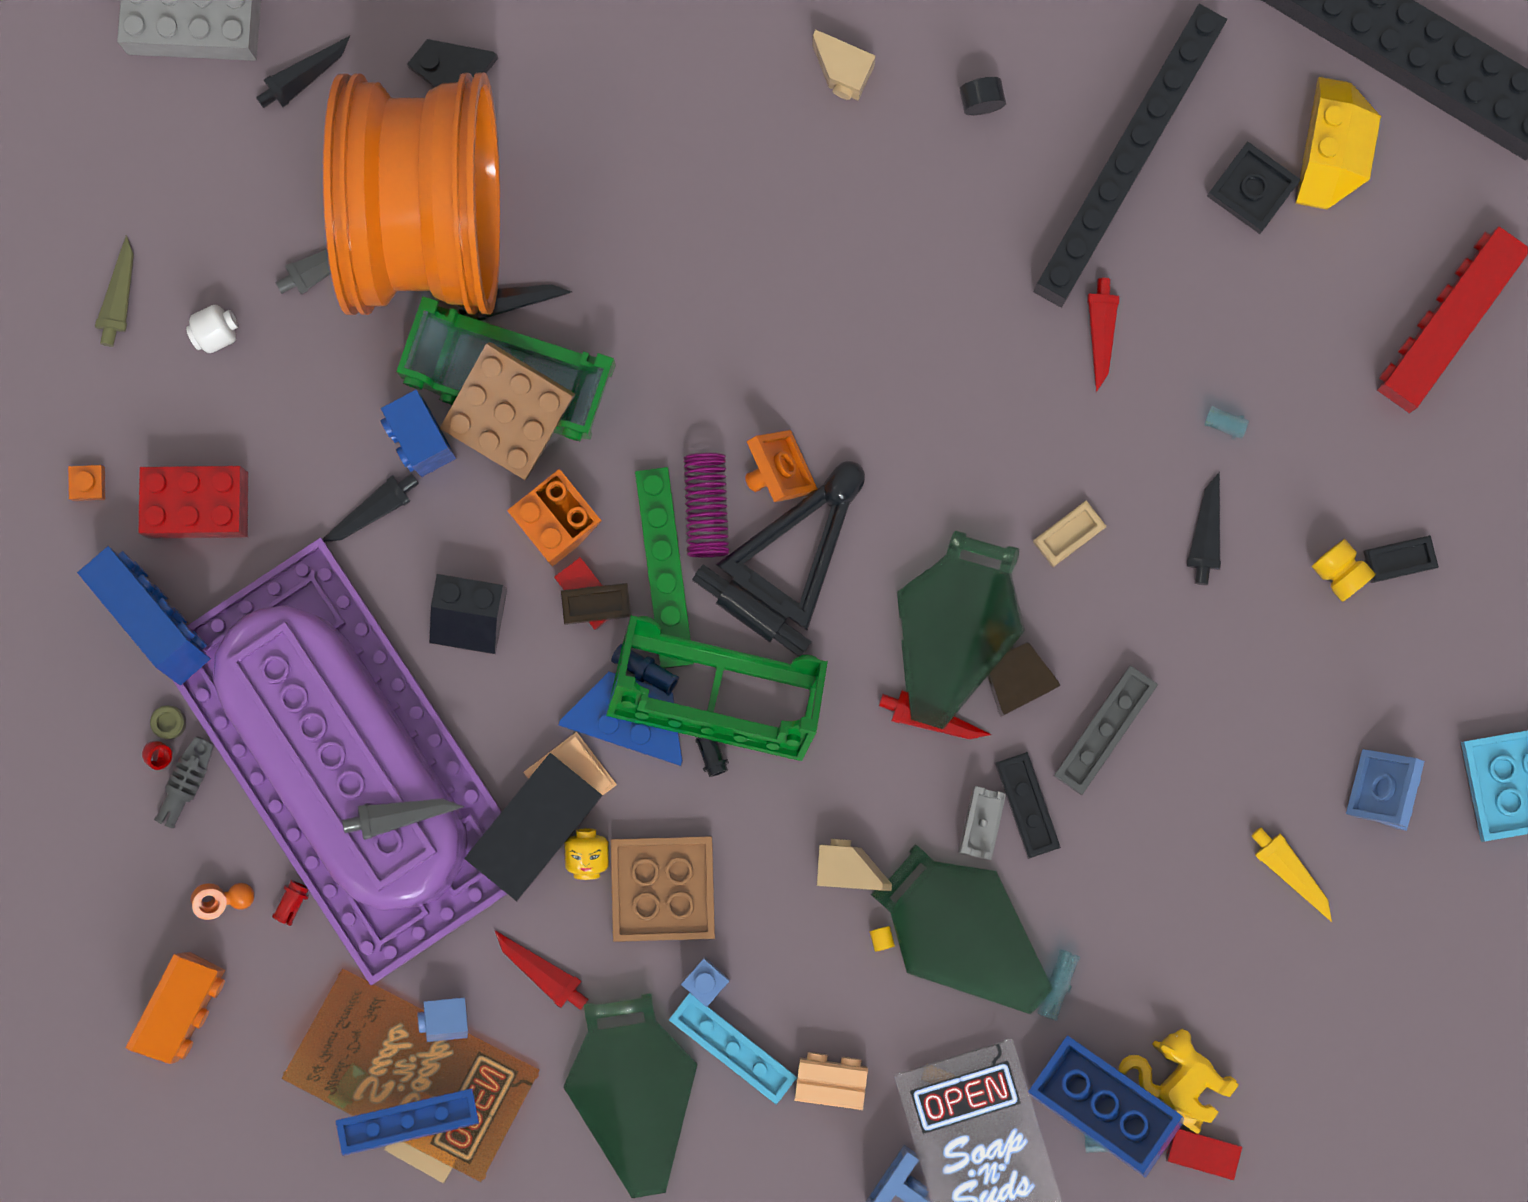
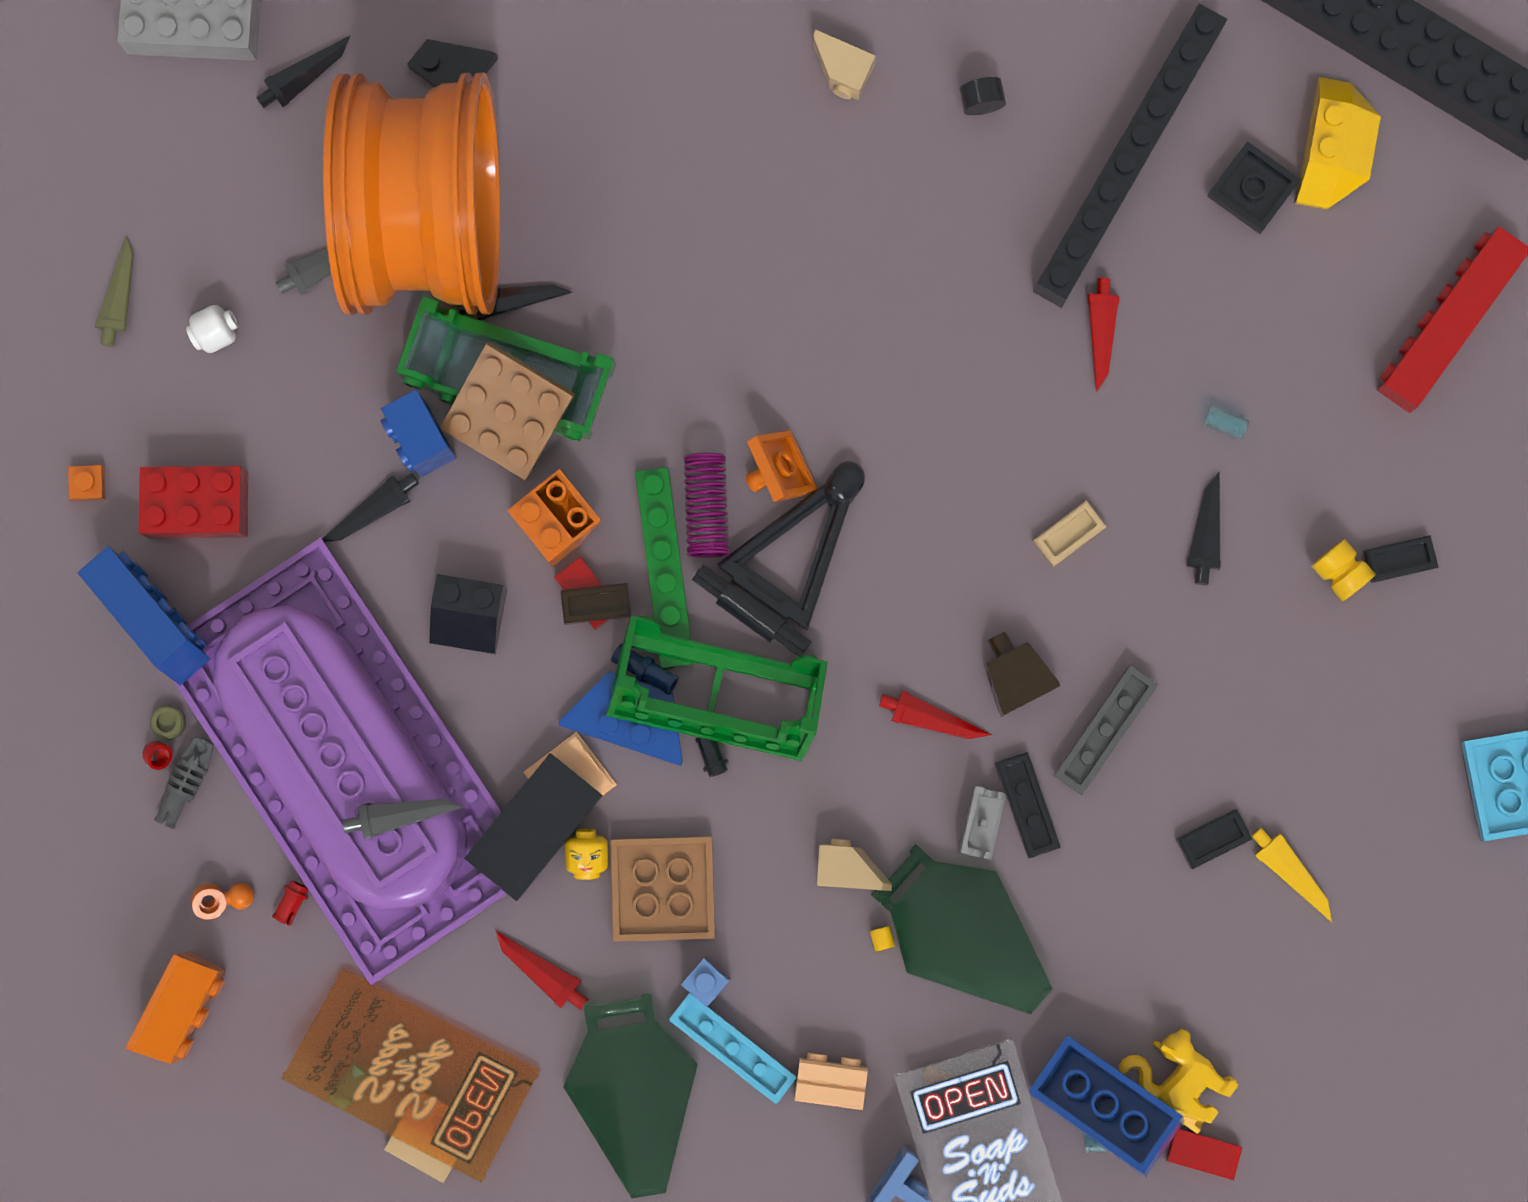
blue plate [335,1088,479,1156] -> none
medium blue brick [417,997,468,1042] -> none
clear green windscreen [897,530,1025,729] -> none
clear light blue pin [1037,949,1080,1021] -> none
medium blue bracket [1346,749,1425,831] -> none
none -> black tile [1176,809,1252,869]

